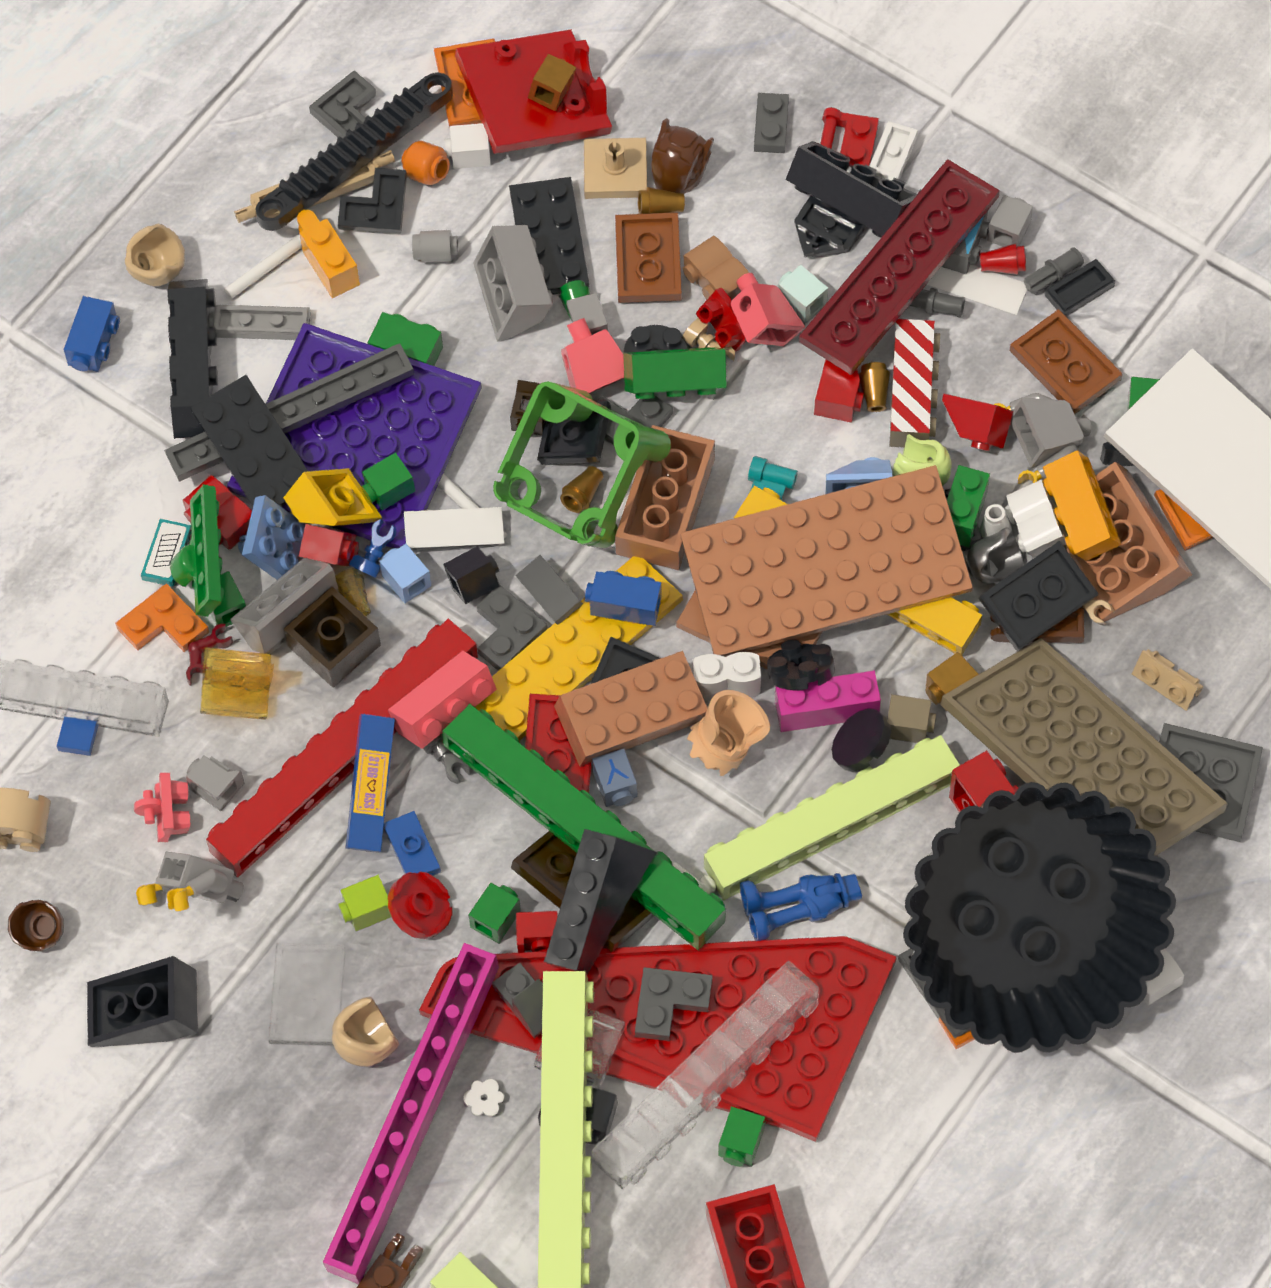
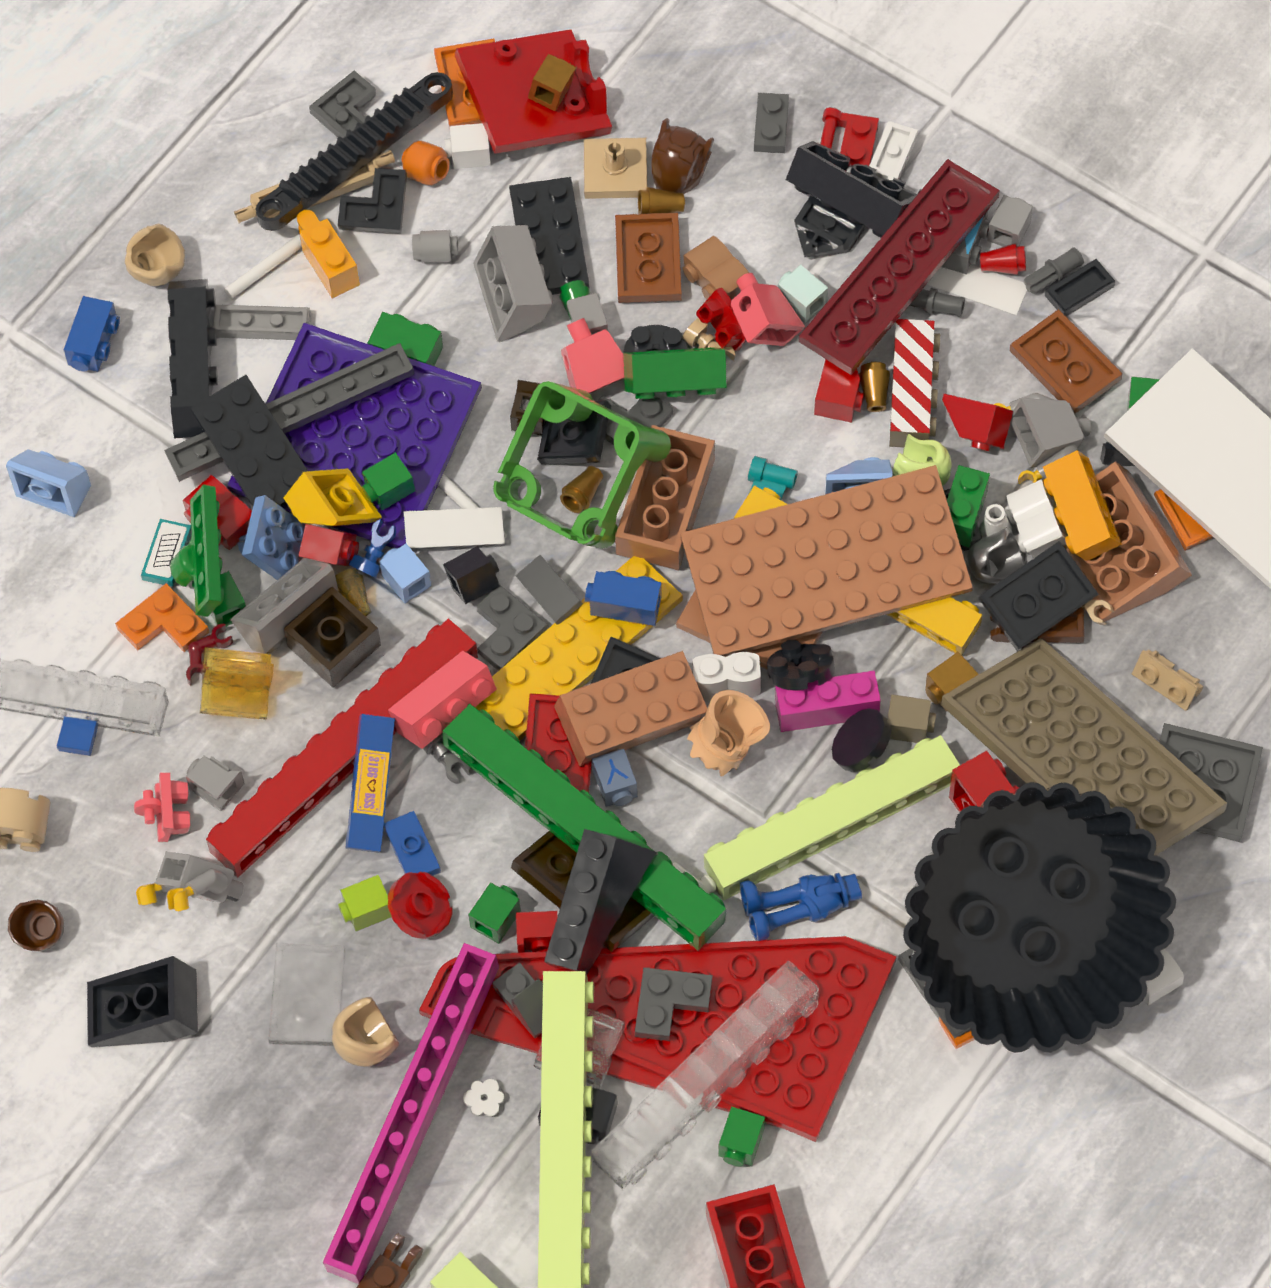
none -> light blue slope [6,449,91,517]

